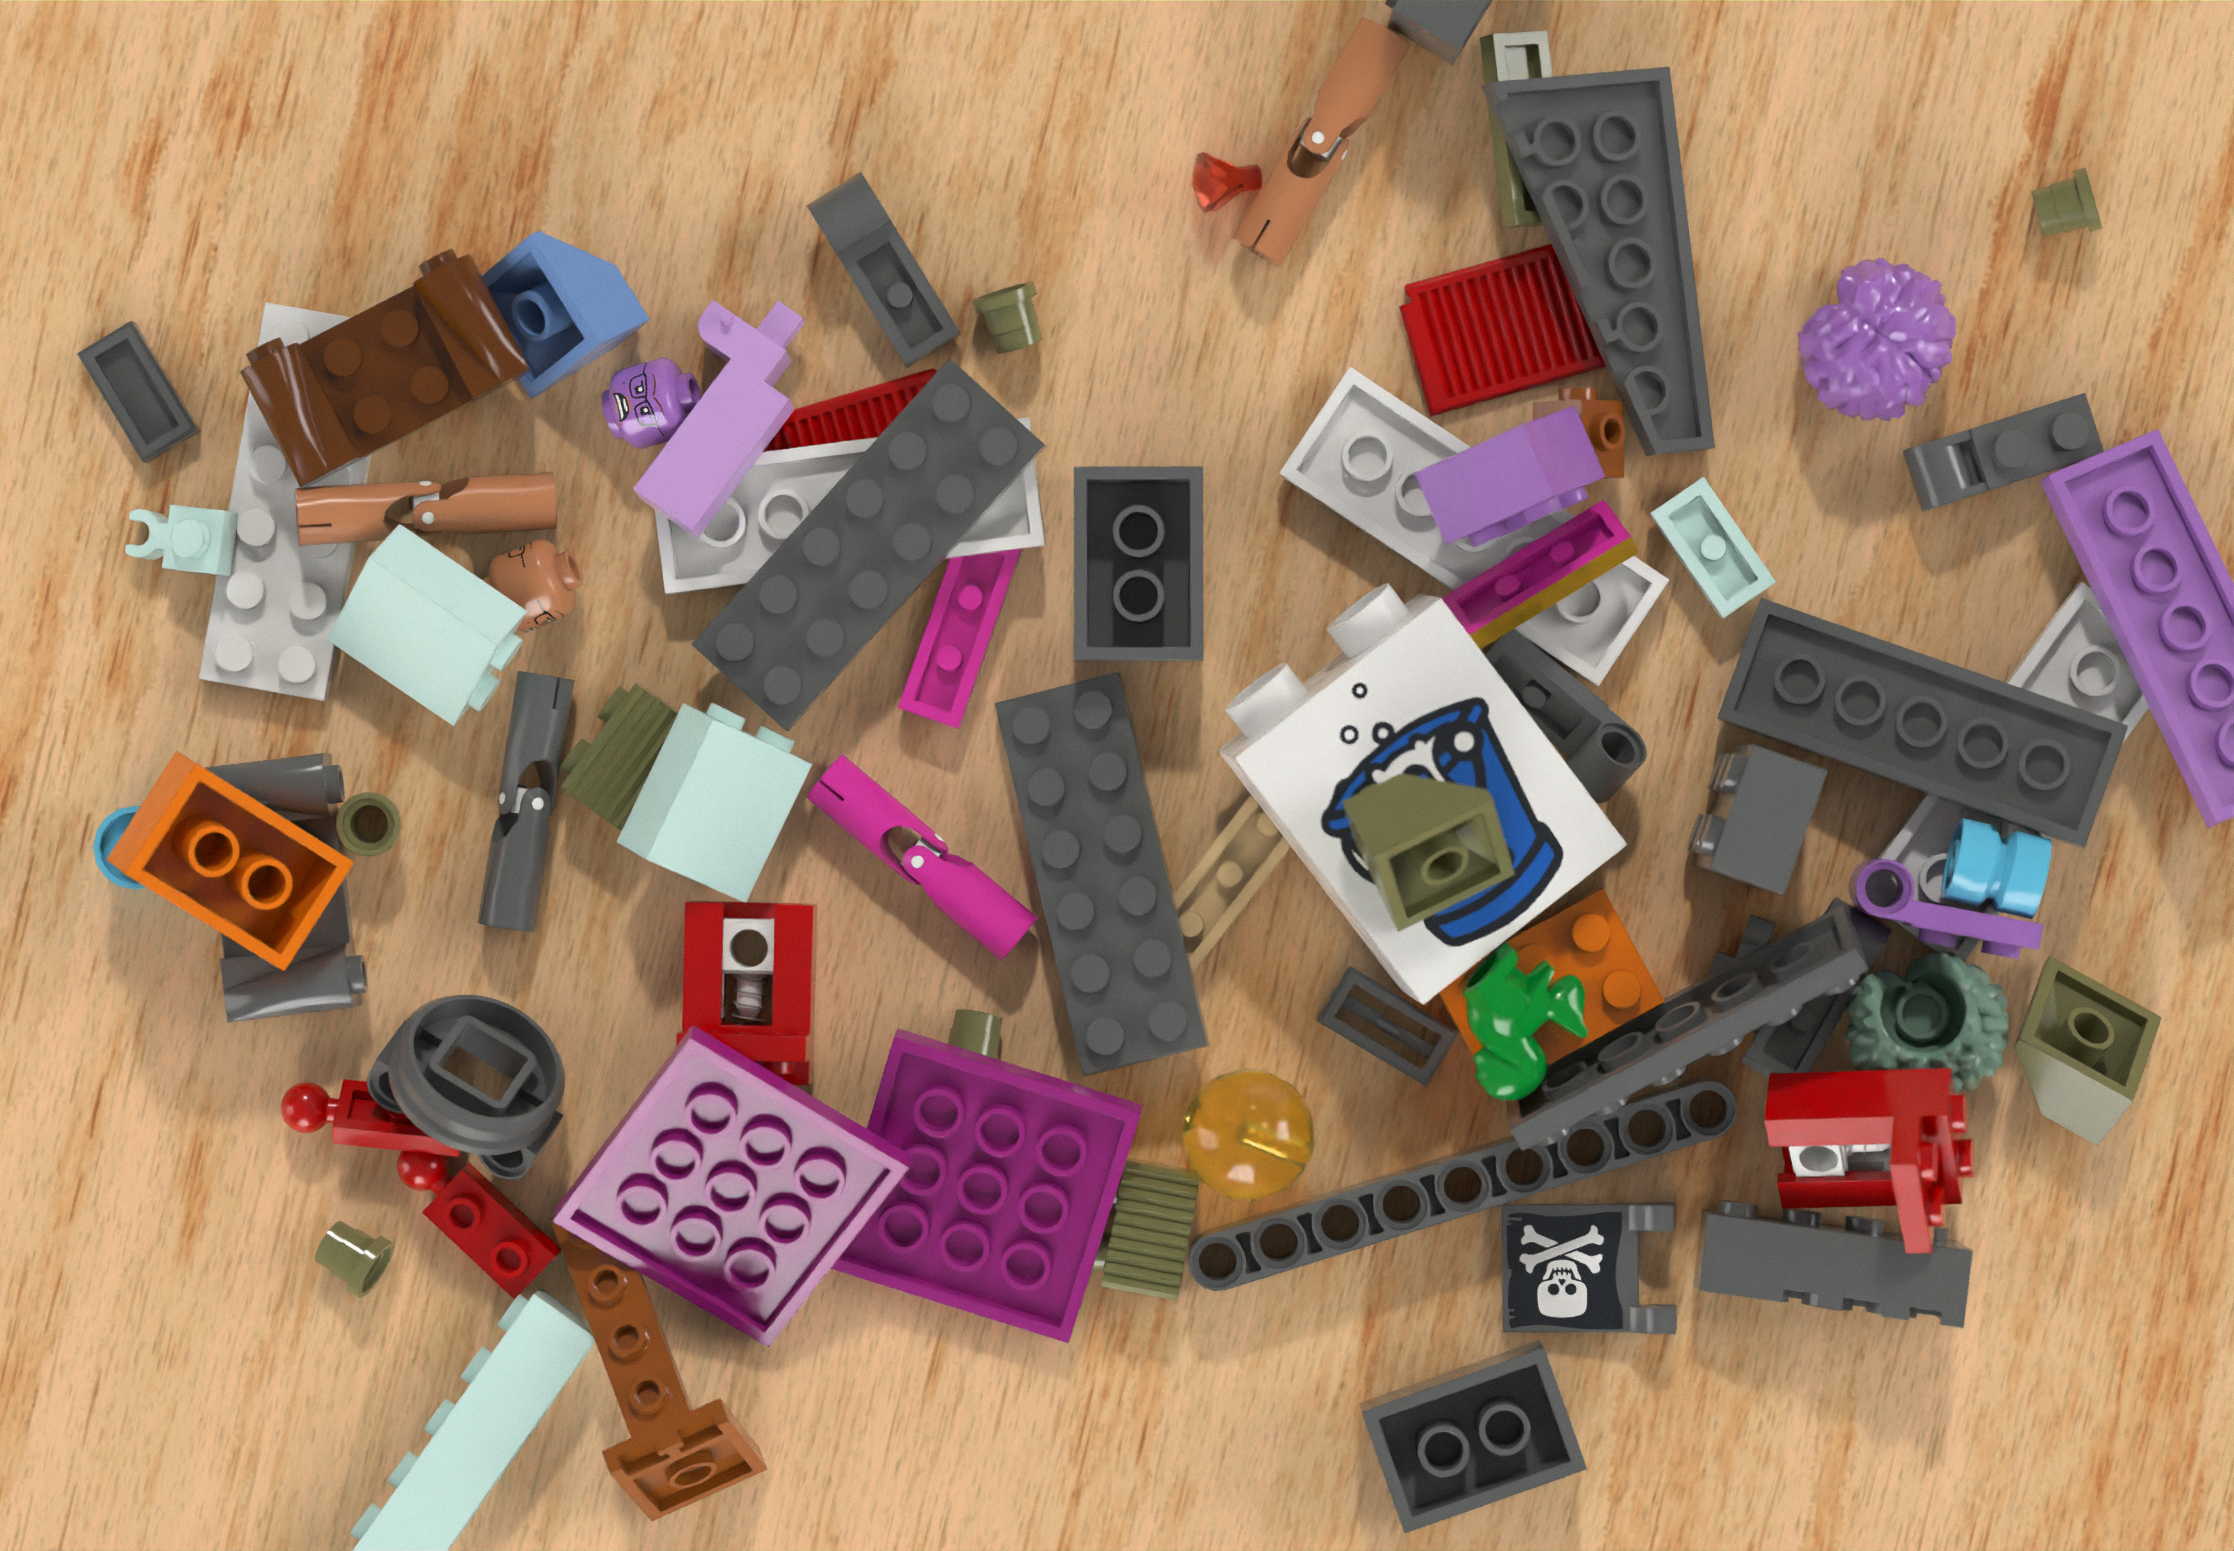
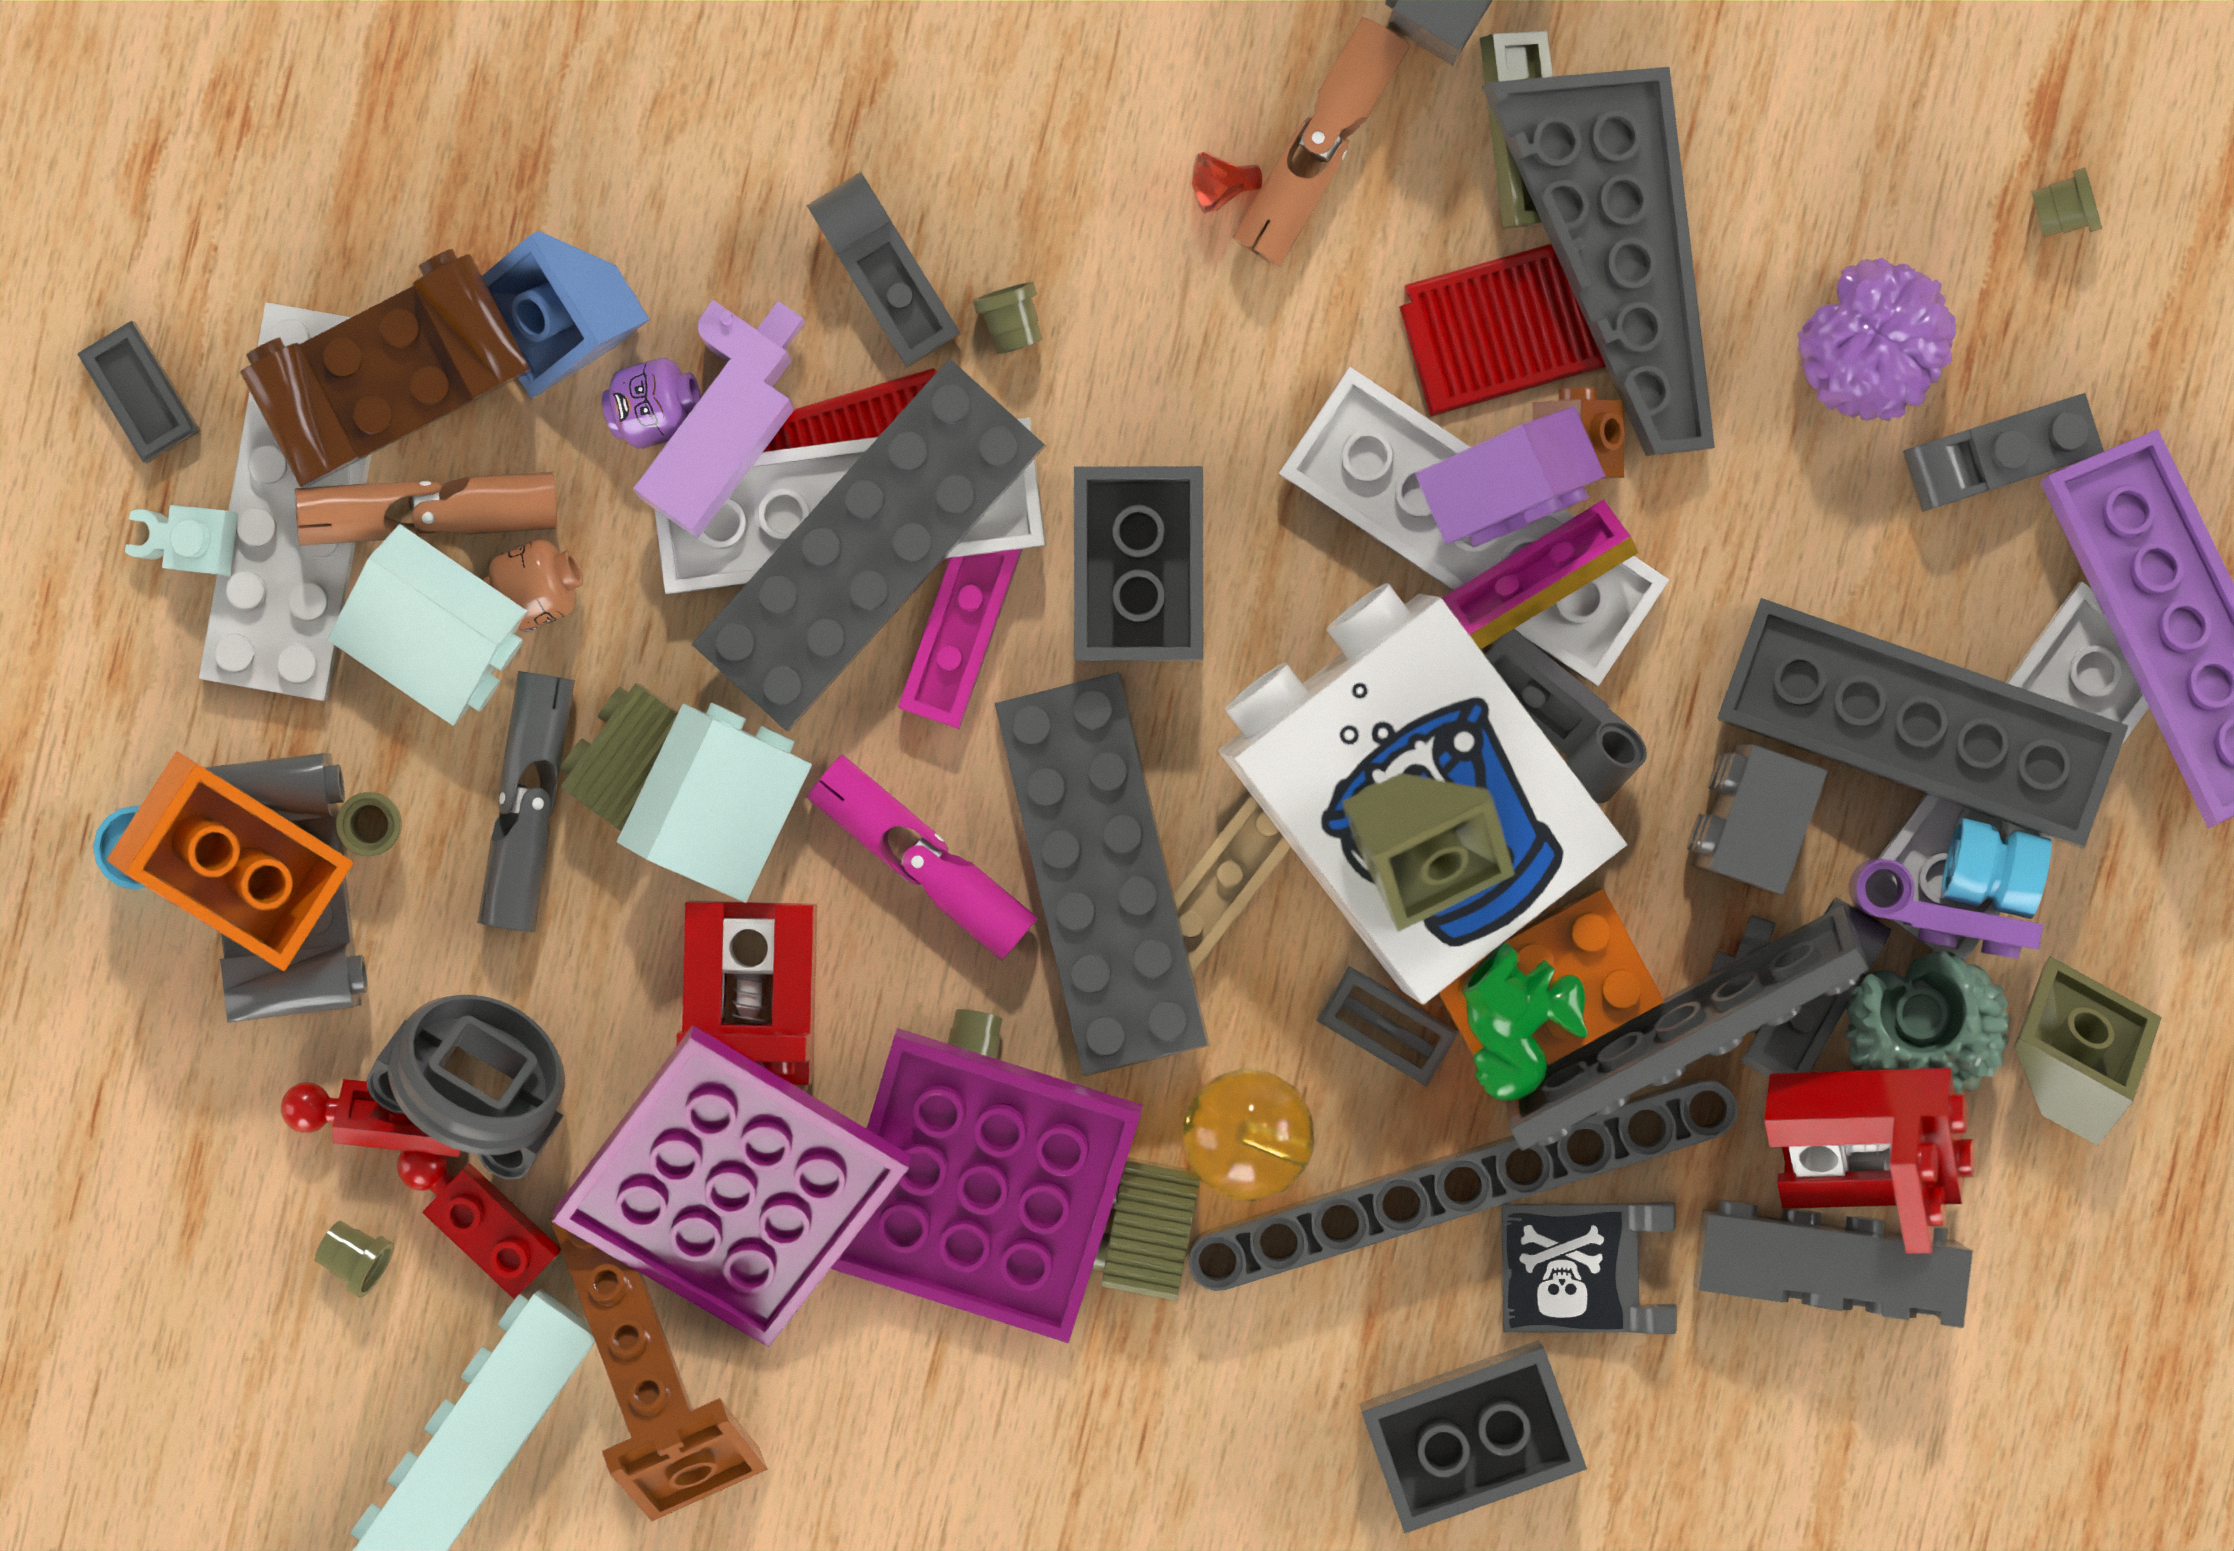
light aqua plate [1649,477,1776,619] -> none

